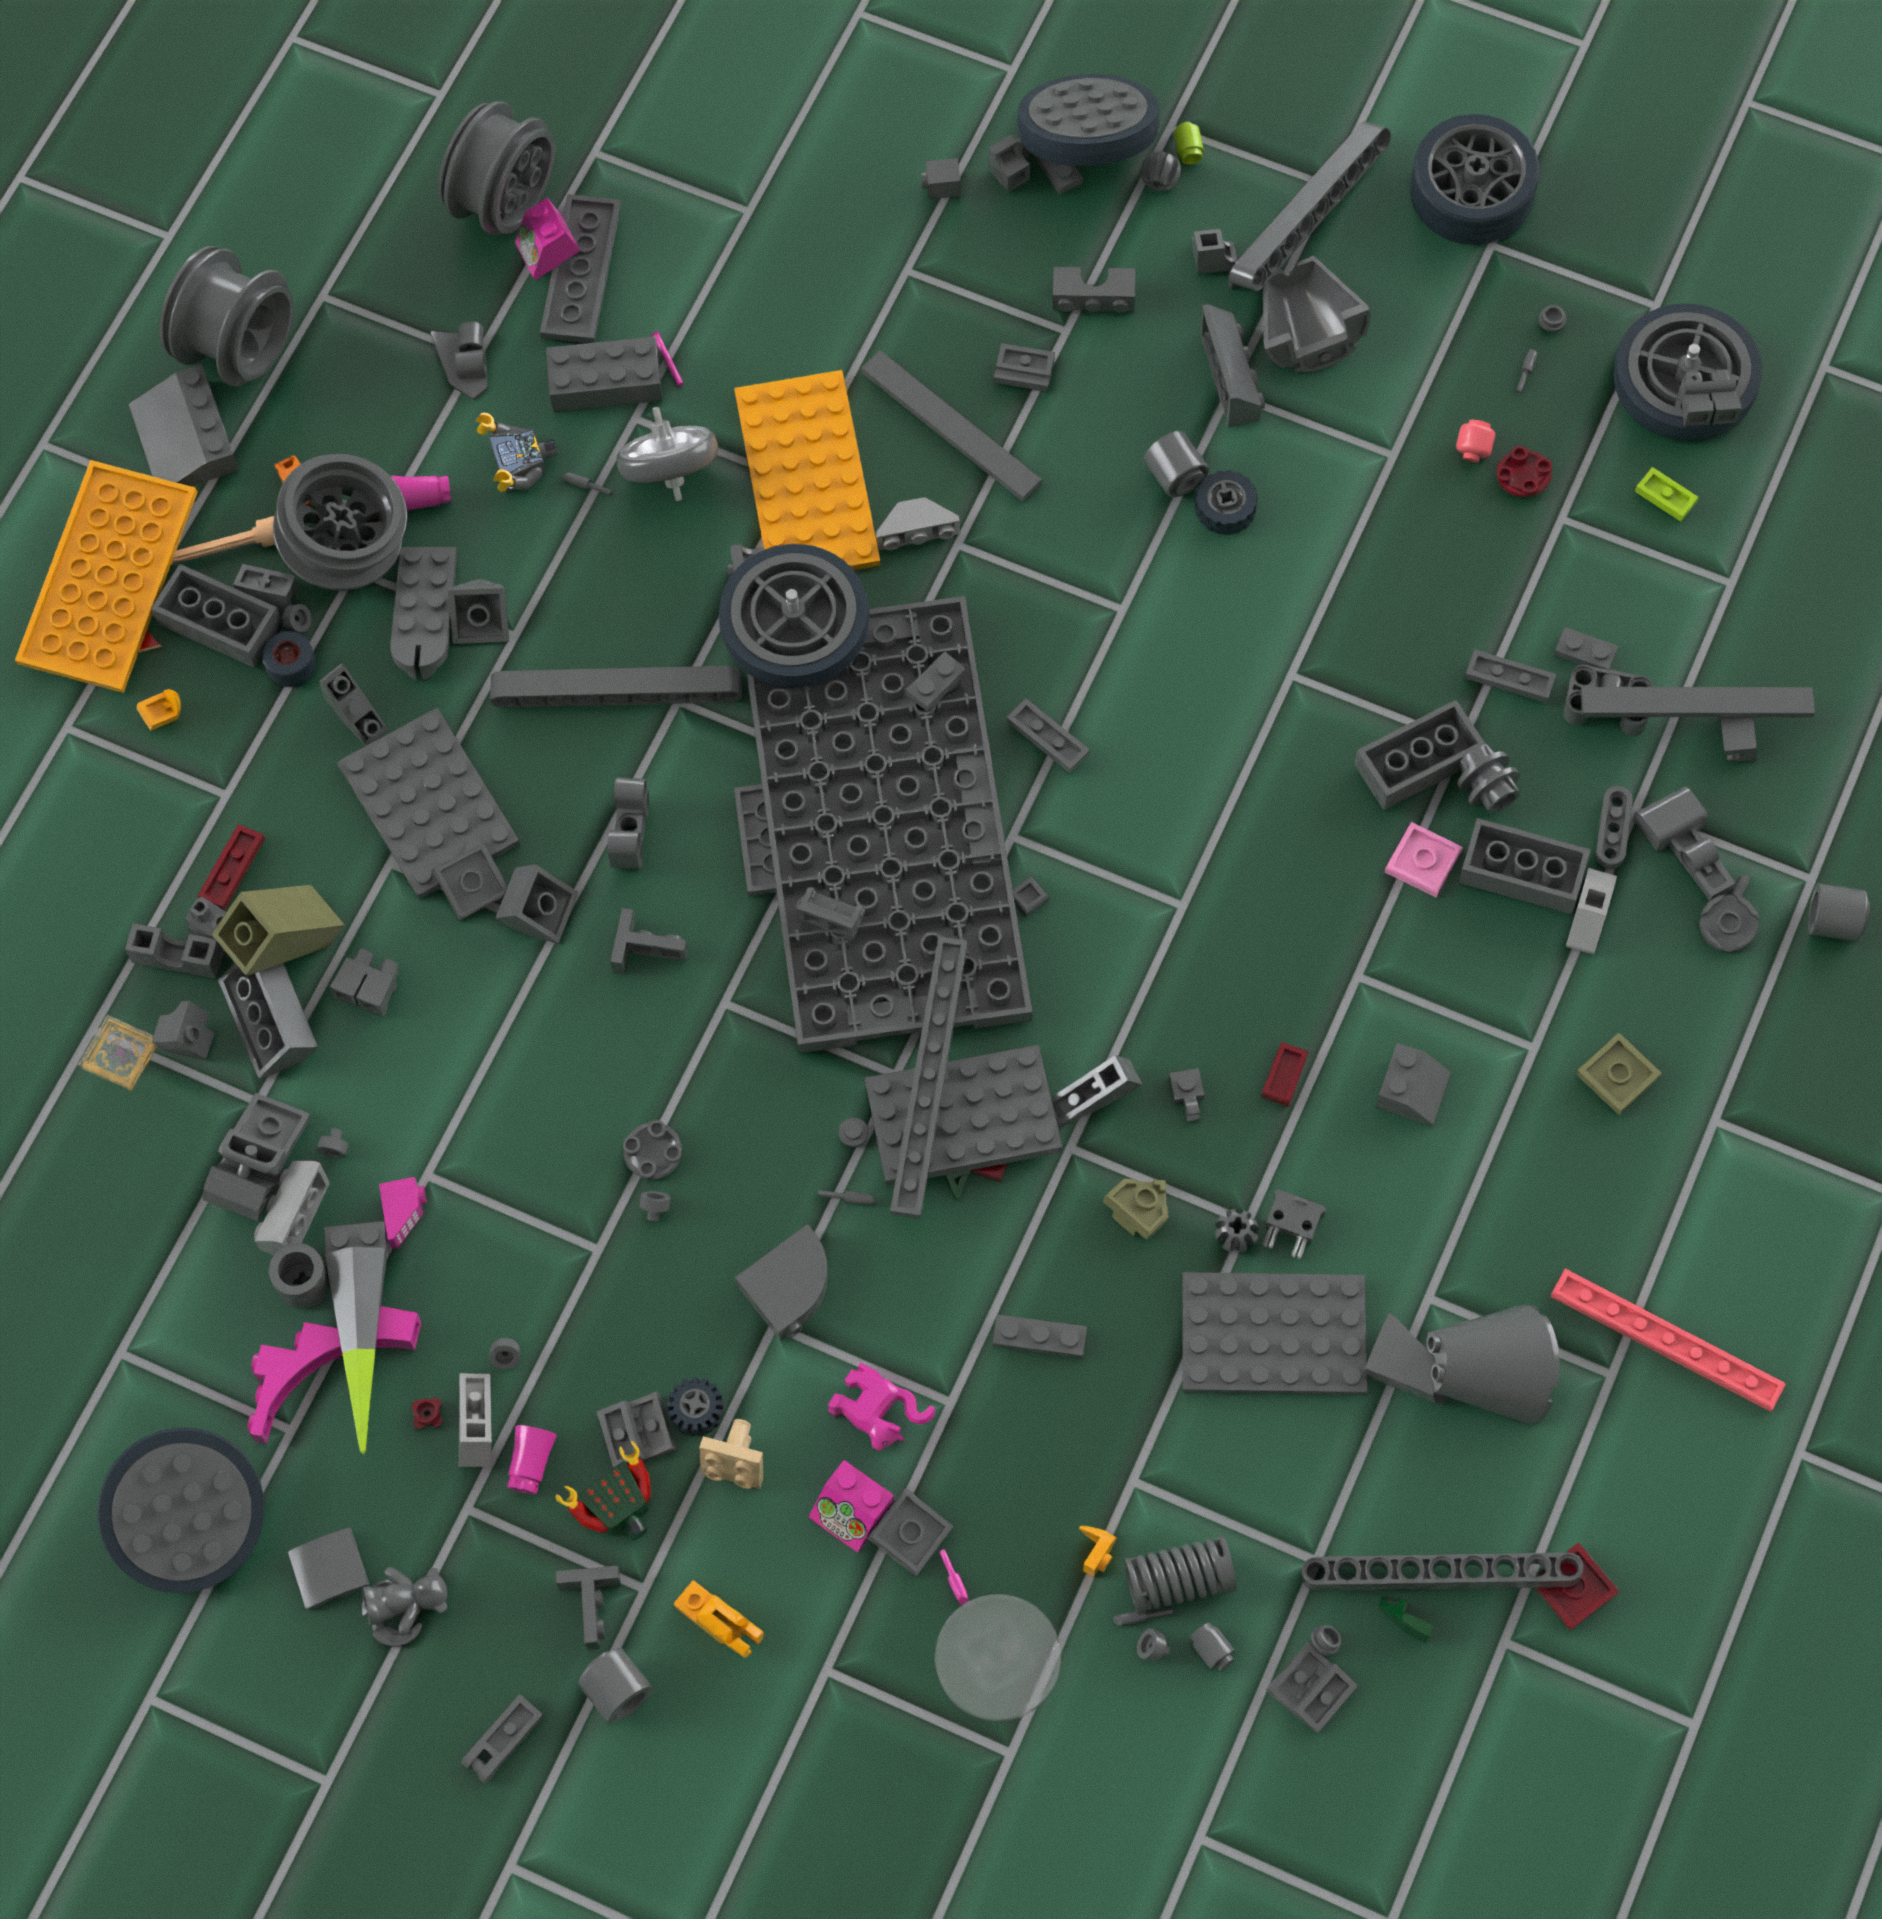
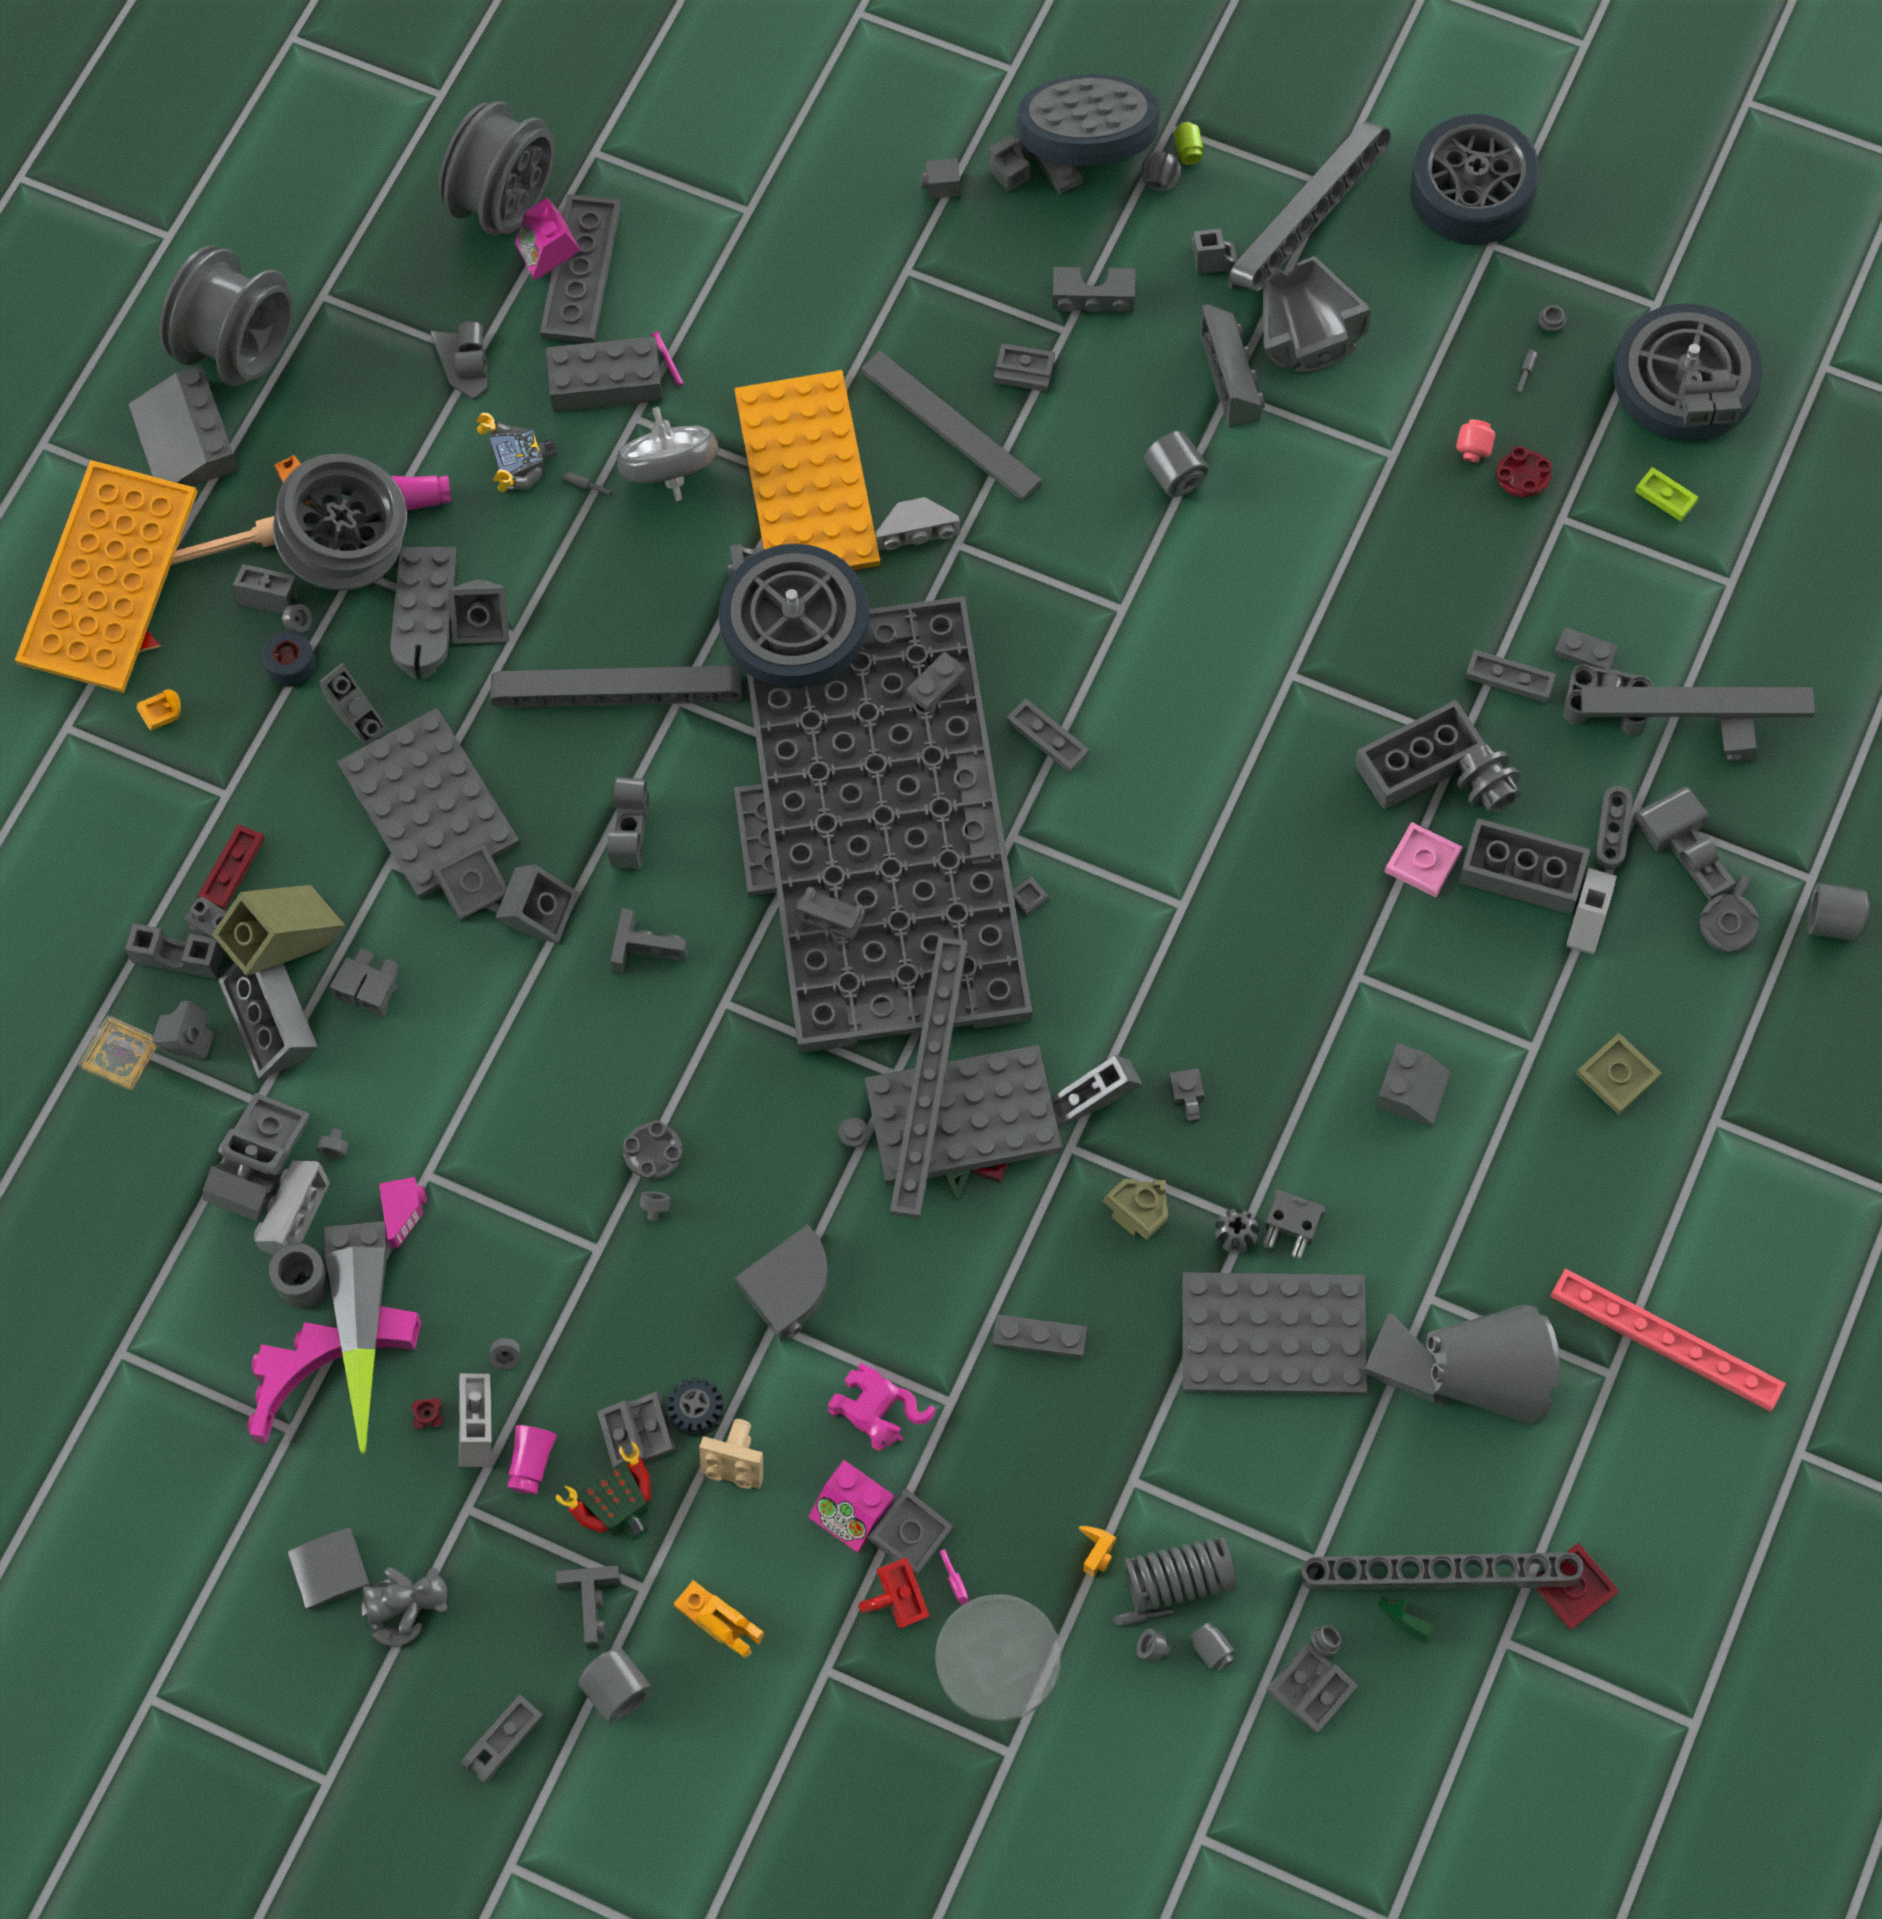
dark grey wheel [97,1427,264,1593] -> none
dark grey brick [151,564,283,668] -> none
dark grey piece [818,1190,875,1205] -> none
black wheel [1195,470,1258,535] -> none
dark red tile [1261,1042,1309,1107] -> none
none -> red plate [858,1557,929,1628]

